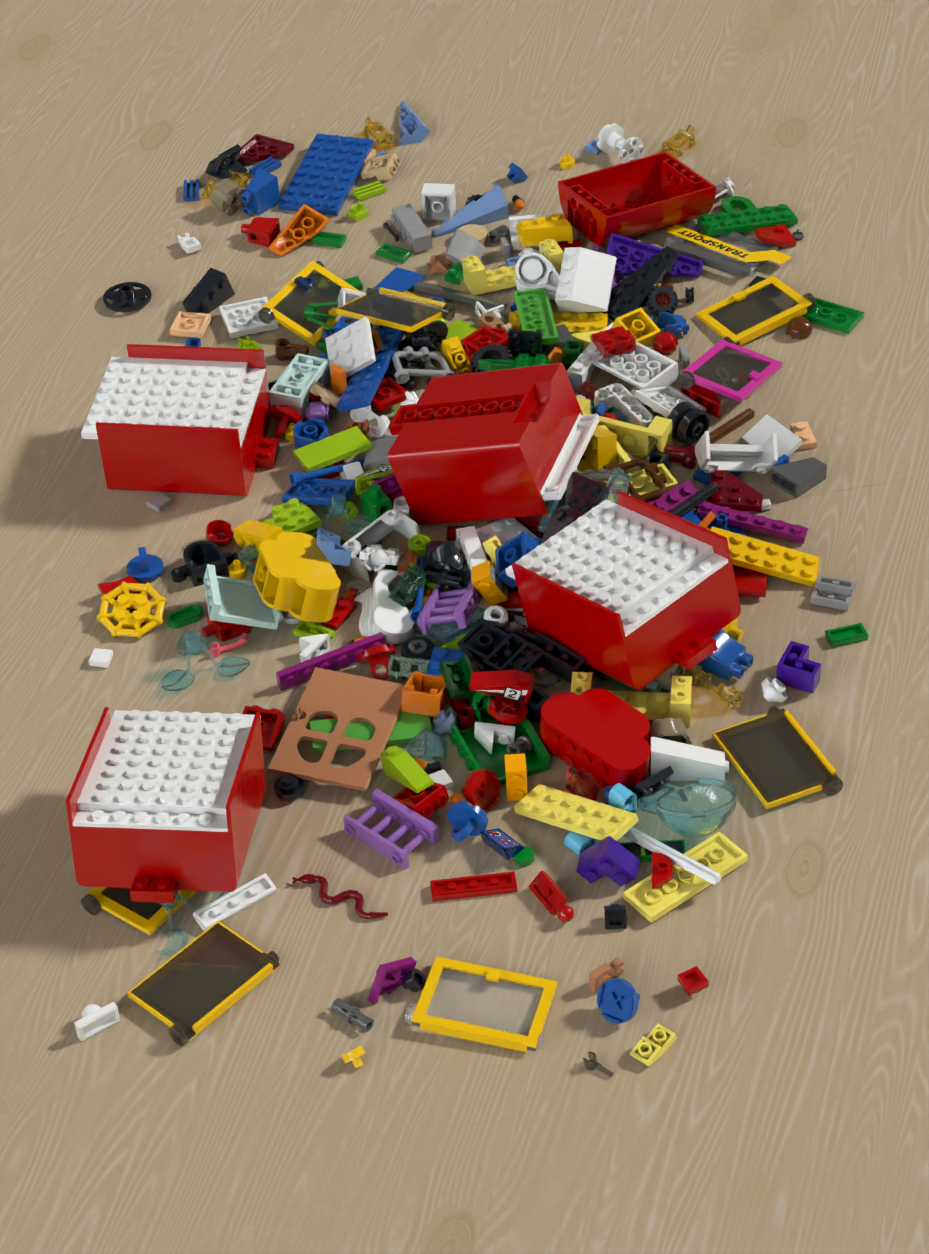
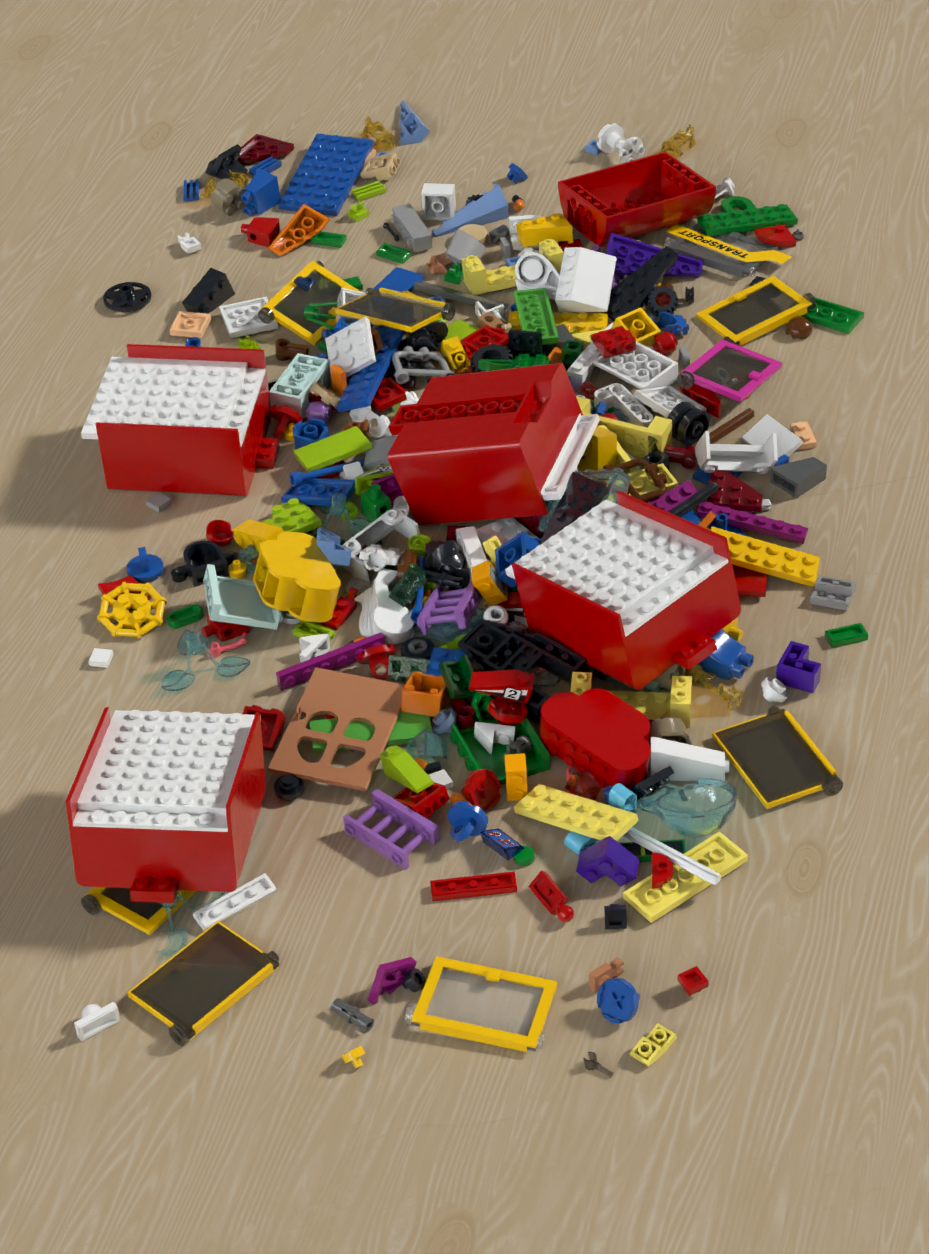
dark red animal [292,874,388,919] -> none
yellow tile [560,153,575,169] -> none

